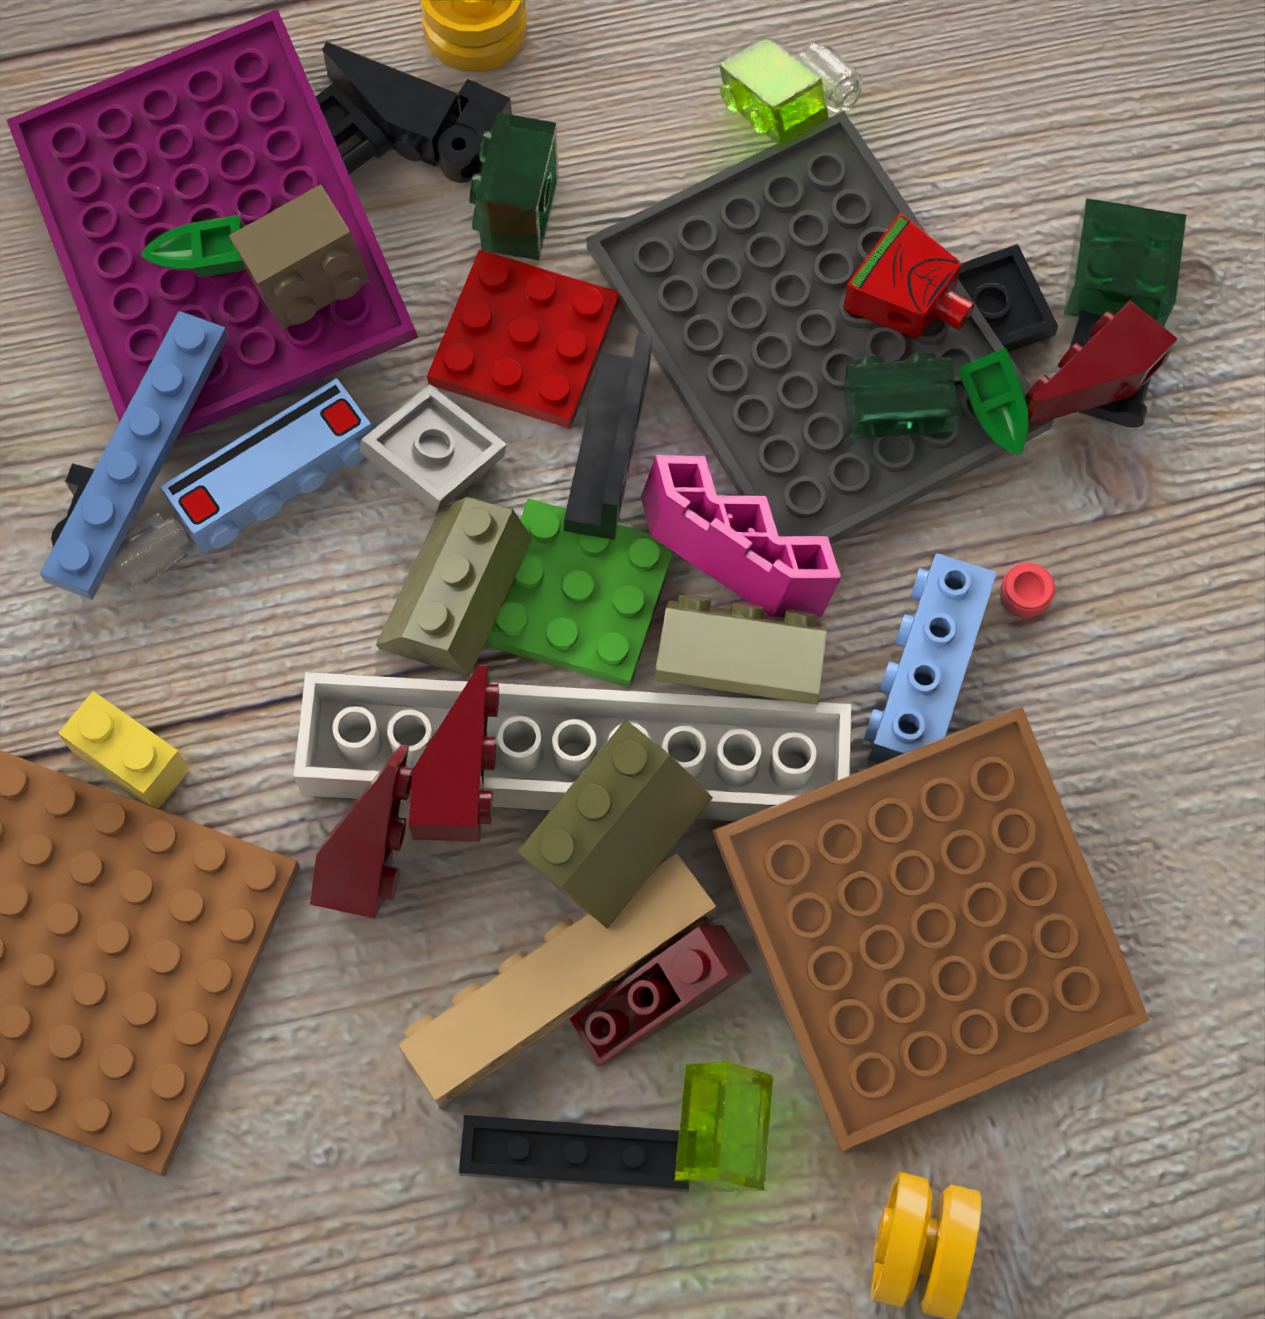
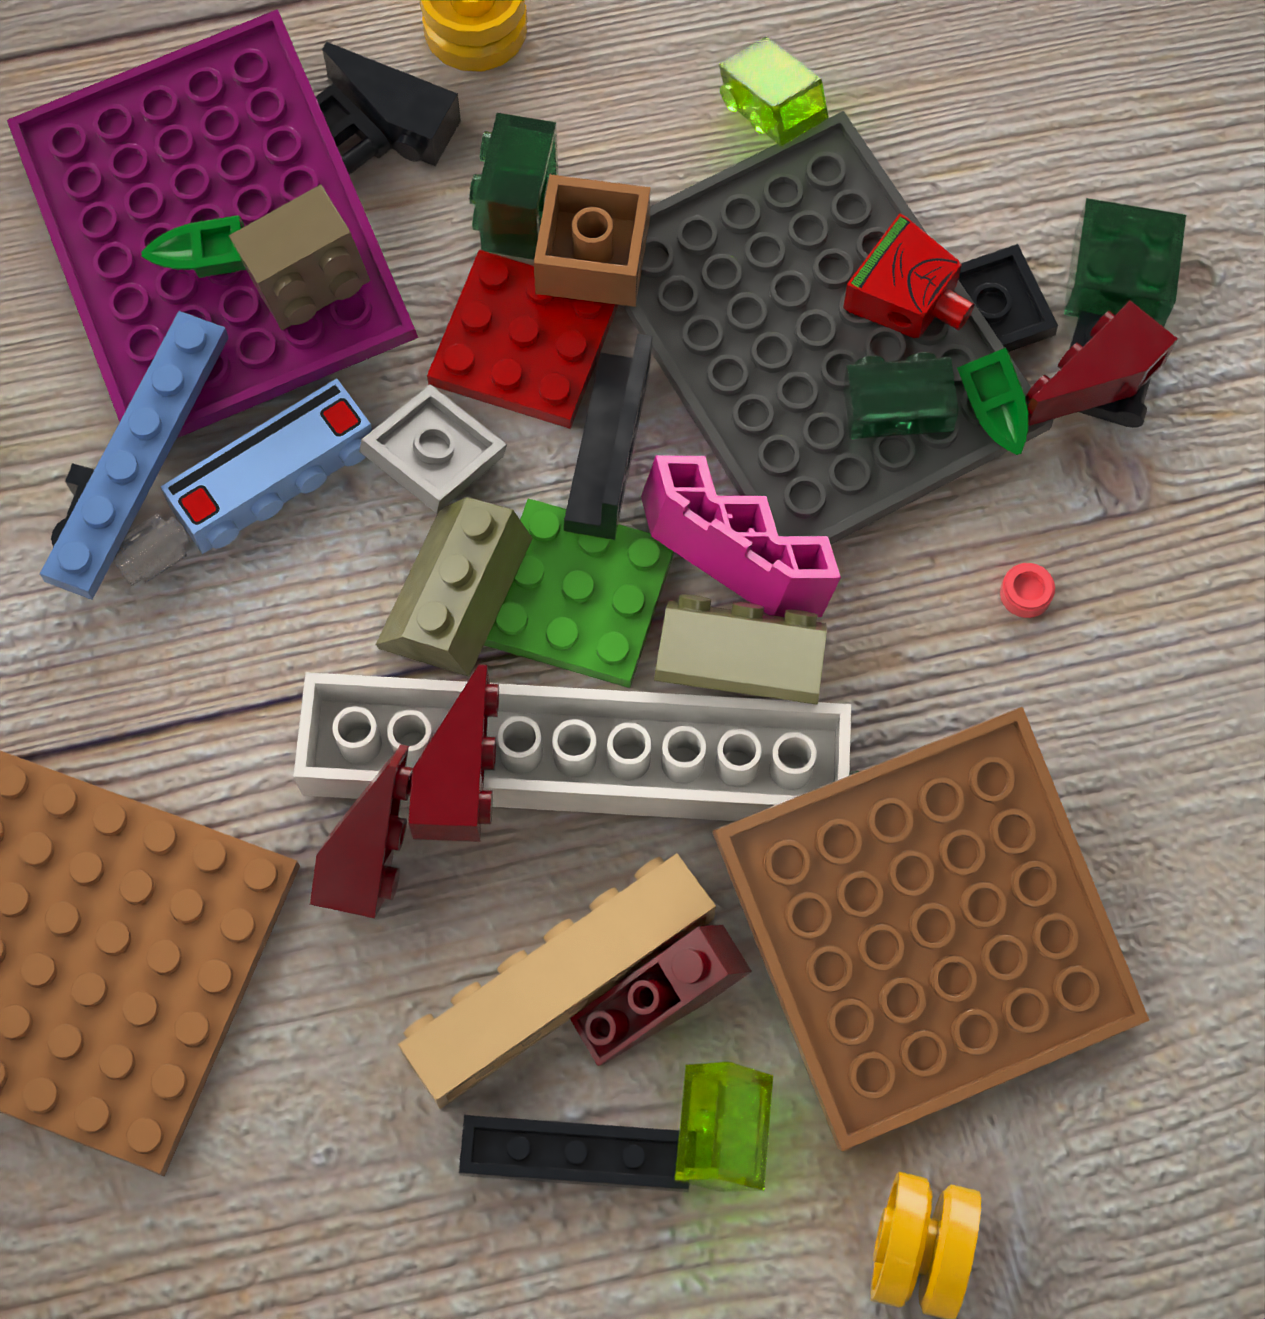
light yellow brick [58,691,190,809] -> none
black leg [437,79,513,183] -> none
olive slope [517,719,713,929] -> none
clear brick [792,42,862,113] -> none
light blue brick [864,553,997,763] -> none
none -> medium nougat brick [534,174,651,307]

